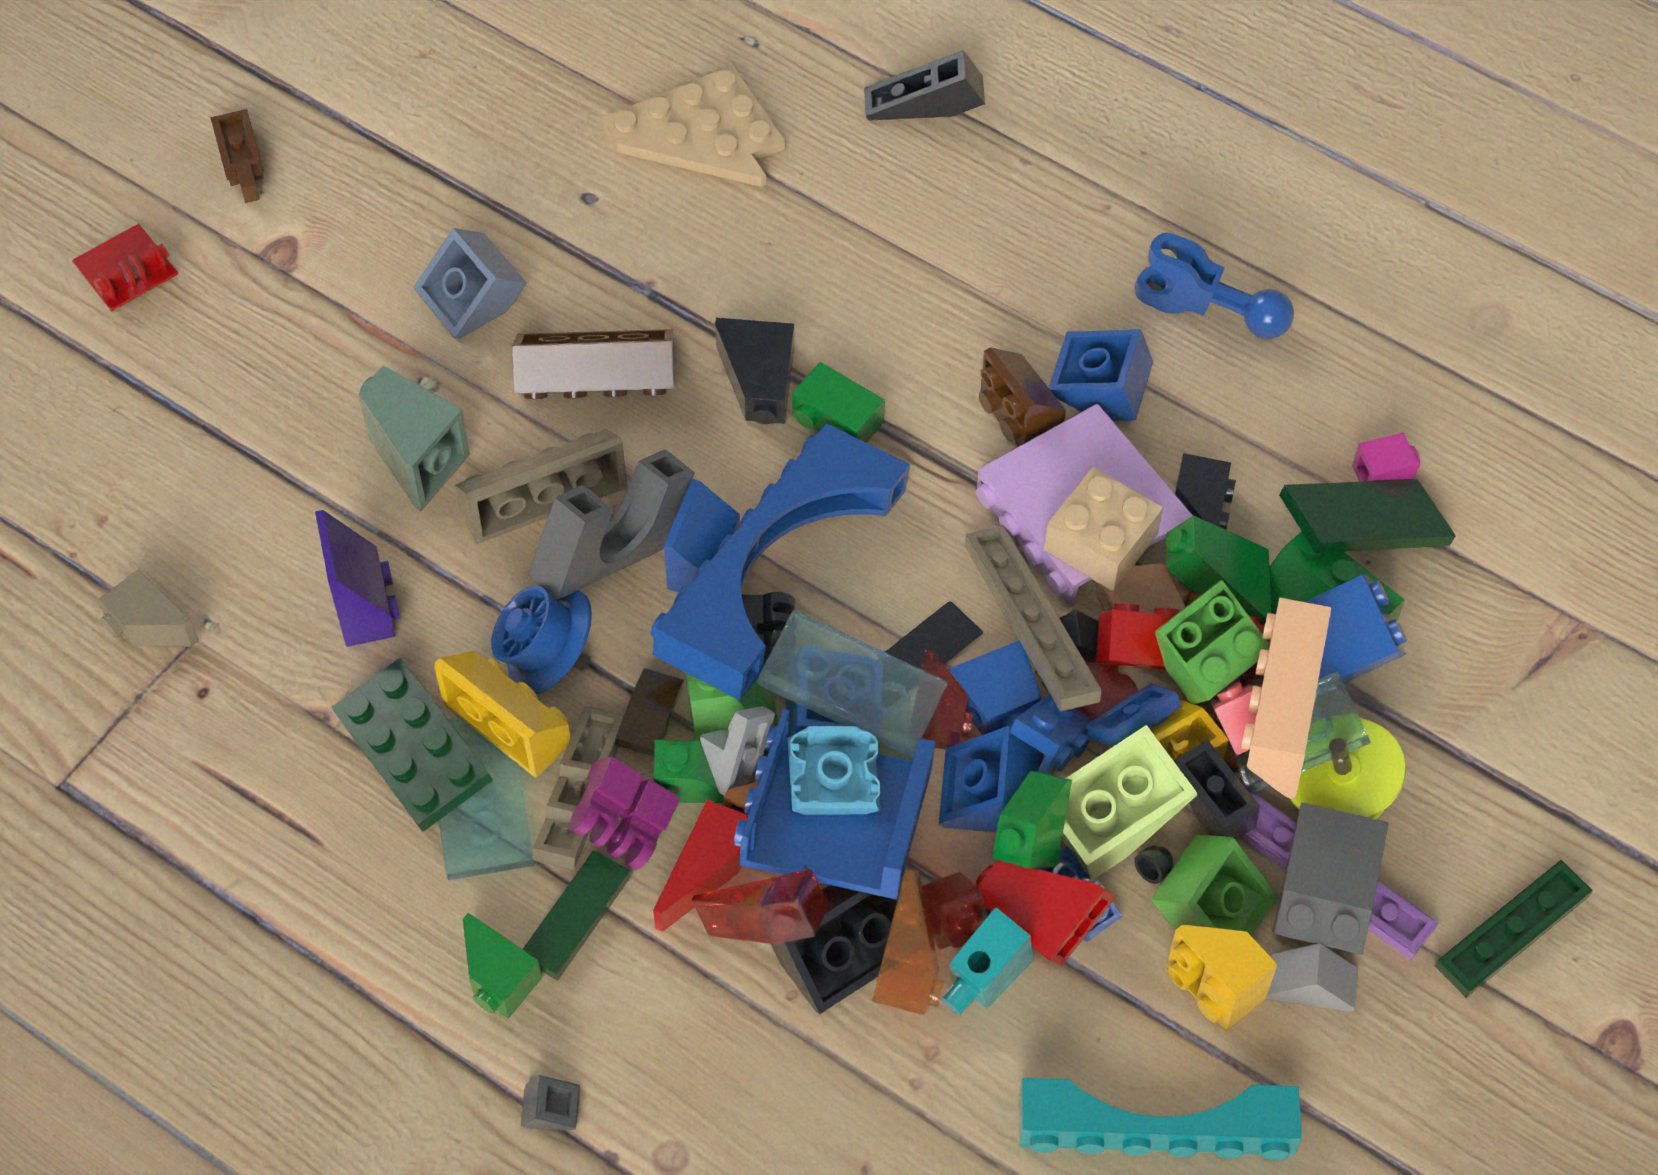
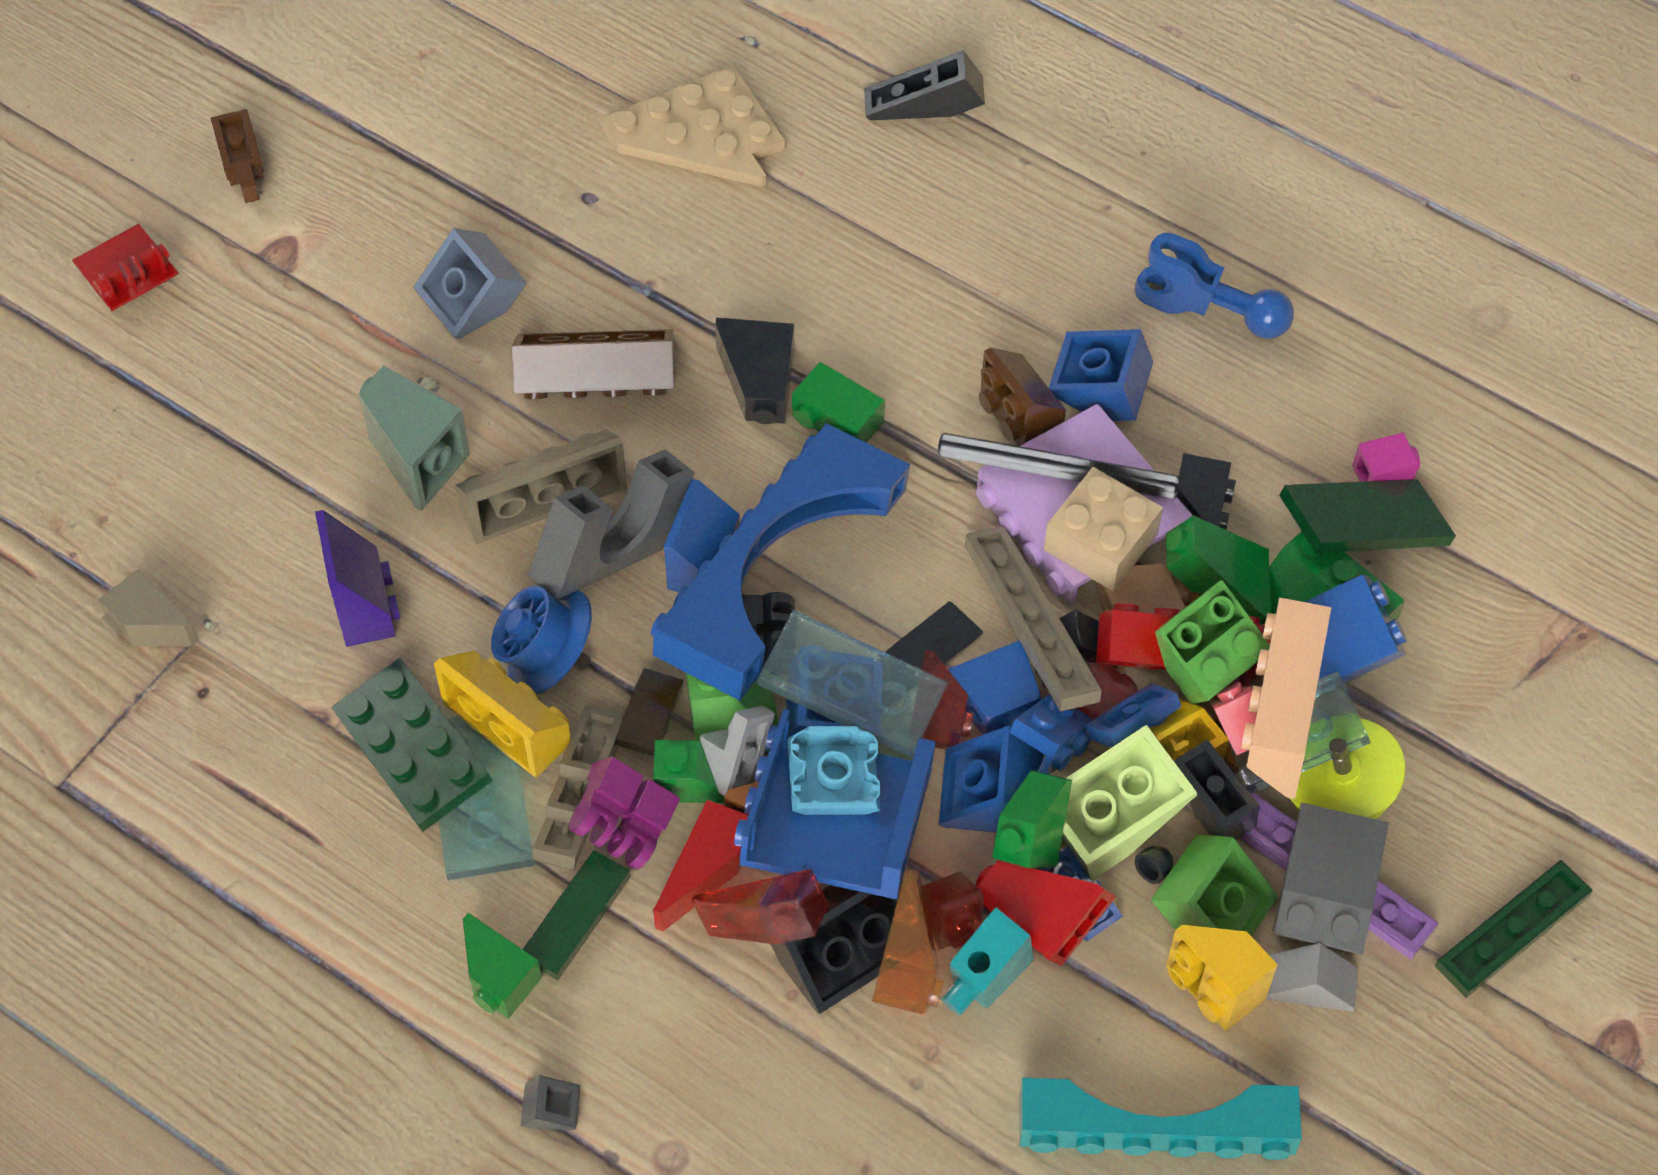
none -> axle [938,433,1180,499]

